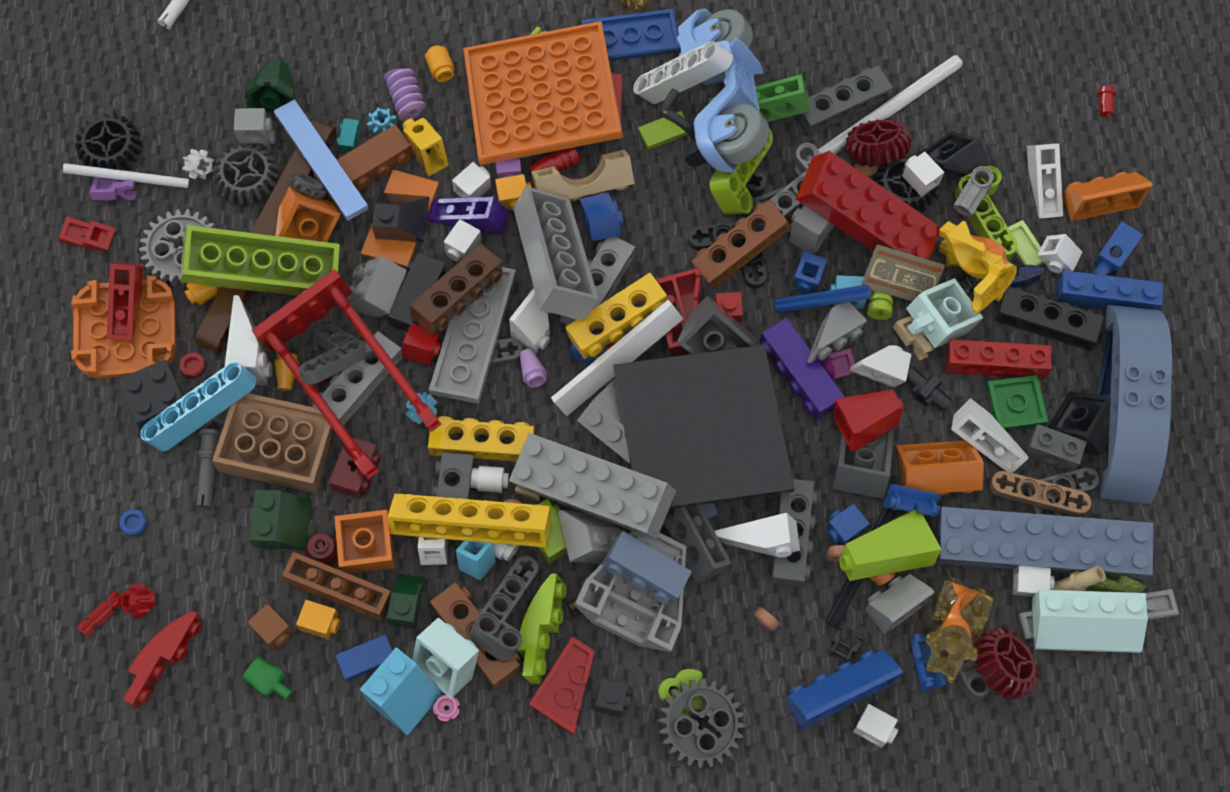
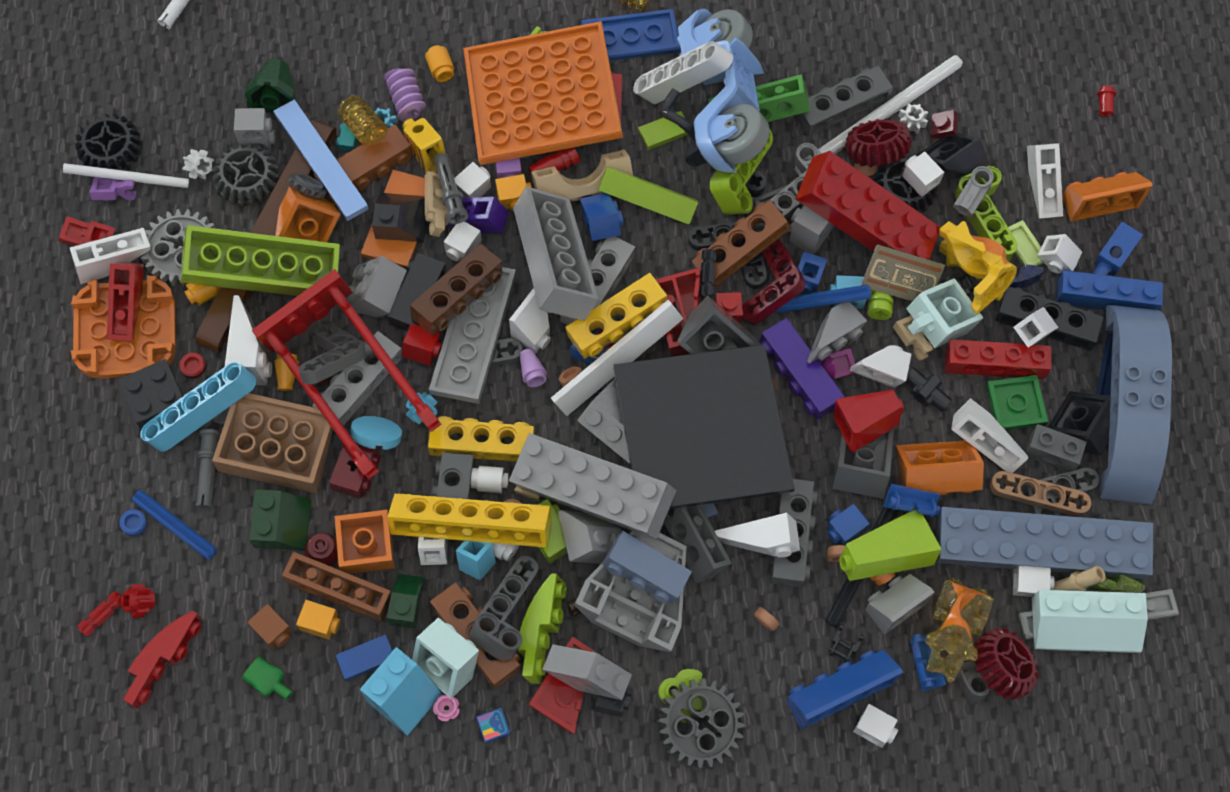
none -> white slope [70,228,151,284]
none -> blue axle [132,490,217,560]
none -> clear yellow piece [338,95,388,146]
none -> medium azure tile [350,416,402,450]
none -> tan hinge [425,171,450,237]
none -> dark grey pin [434,153,469,224]
none -> tile [476,708,510,743]
none -> light grey brick [542,644,632,700]
none -> nougat tile [559,366,582,387]
none -> lime tile [598,166,698,224]
none -> black axle [699,249,716,298]
none -> dark red beam [742,239,806,325]
none -> white gear [898,103,928,134]
none -> dark red plate [931,110,958,139]
none -> white brick [1013,307,1058,348]

